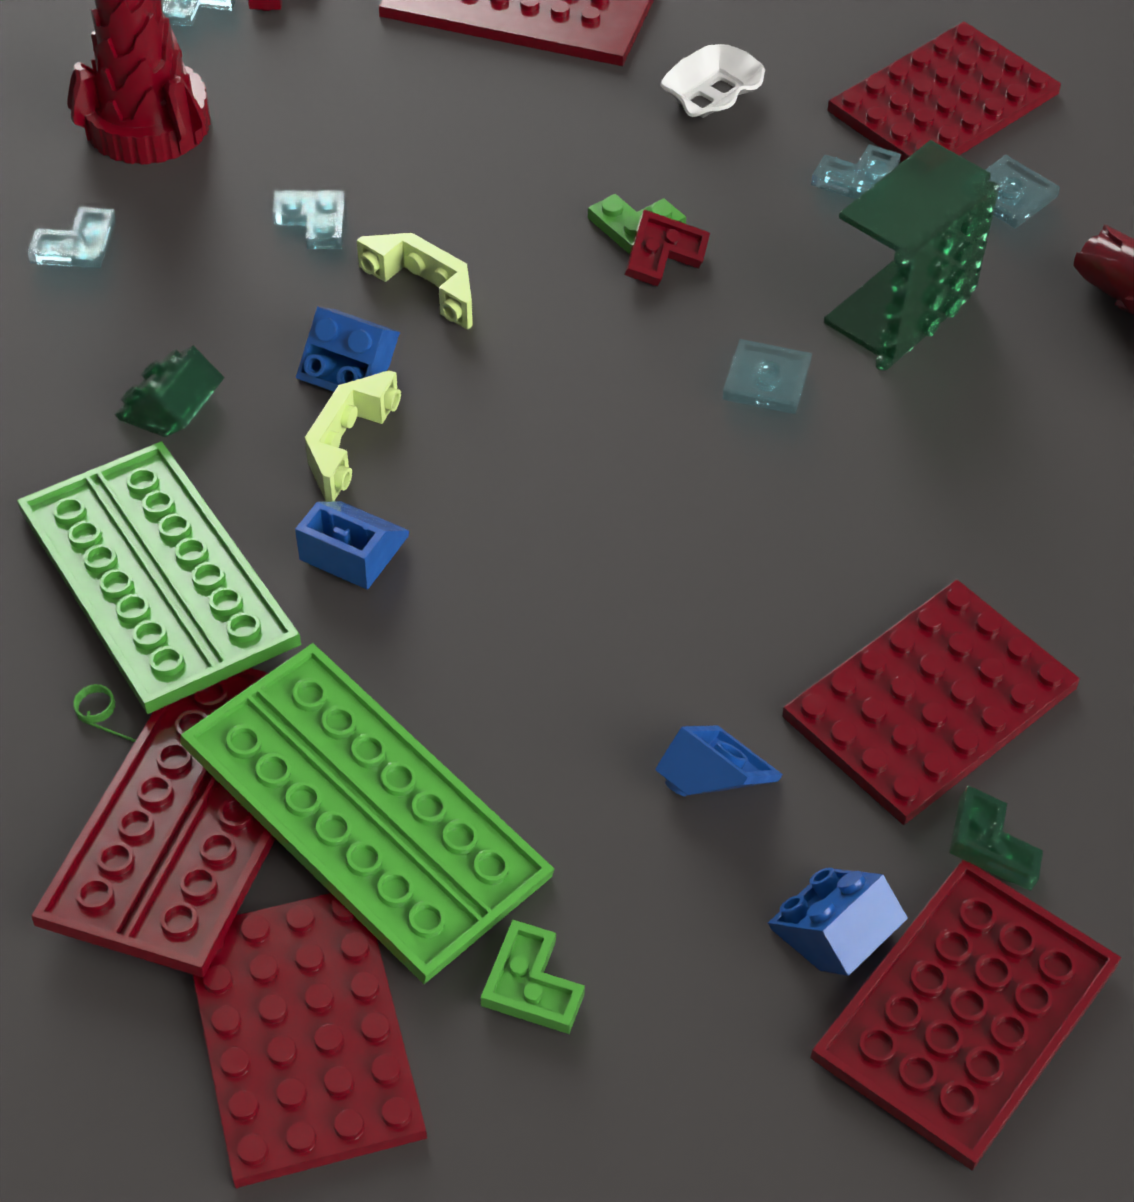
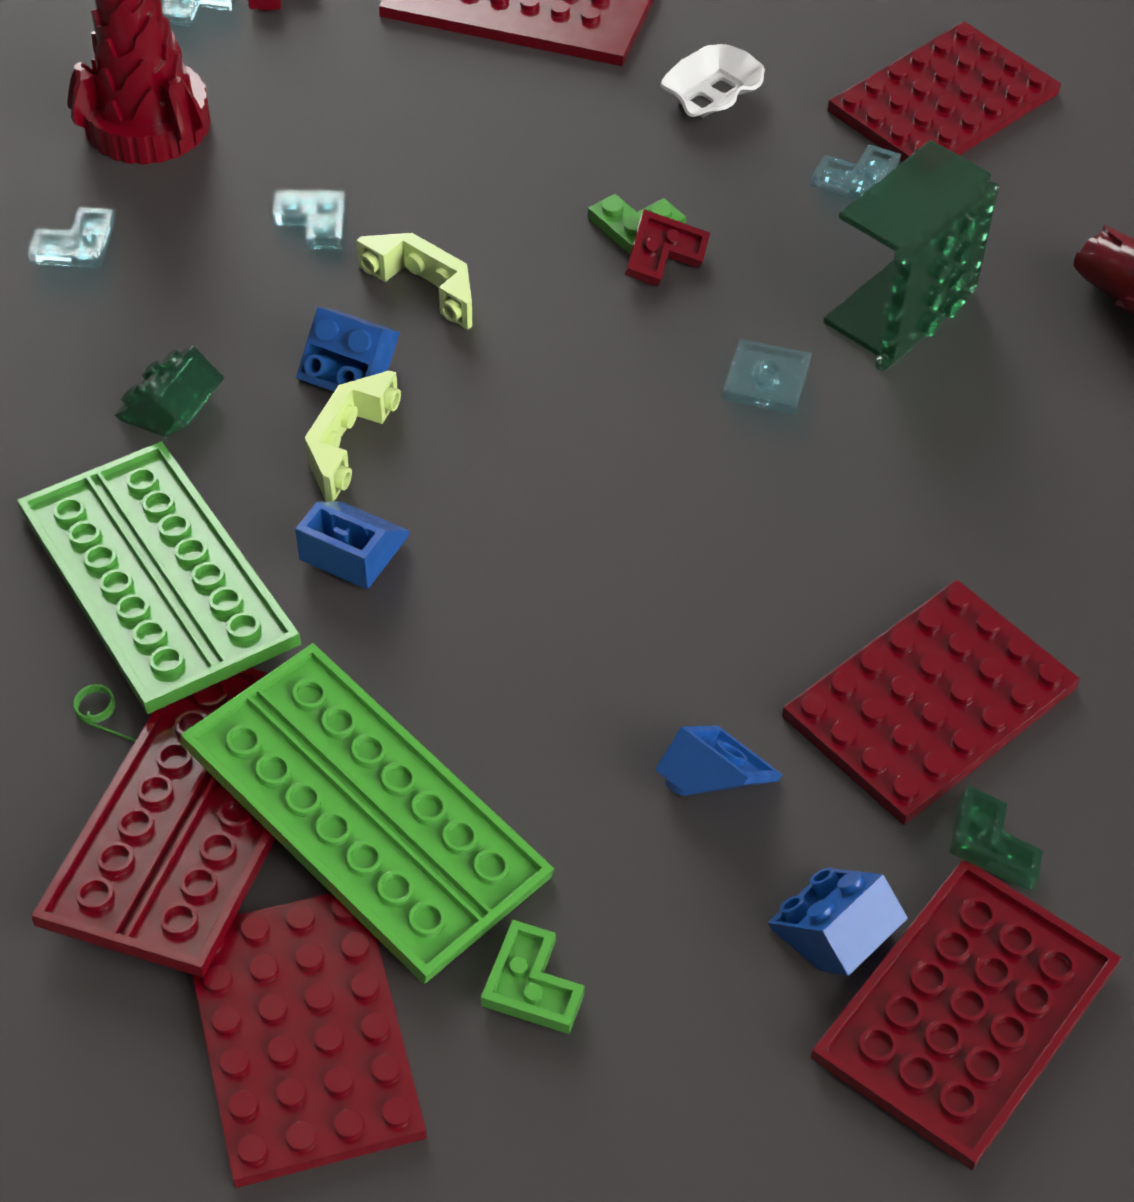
clear light blue plate [961,155,1060,229] -> none

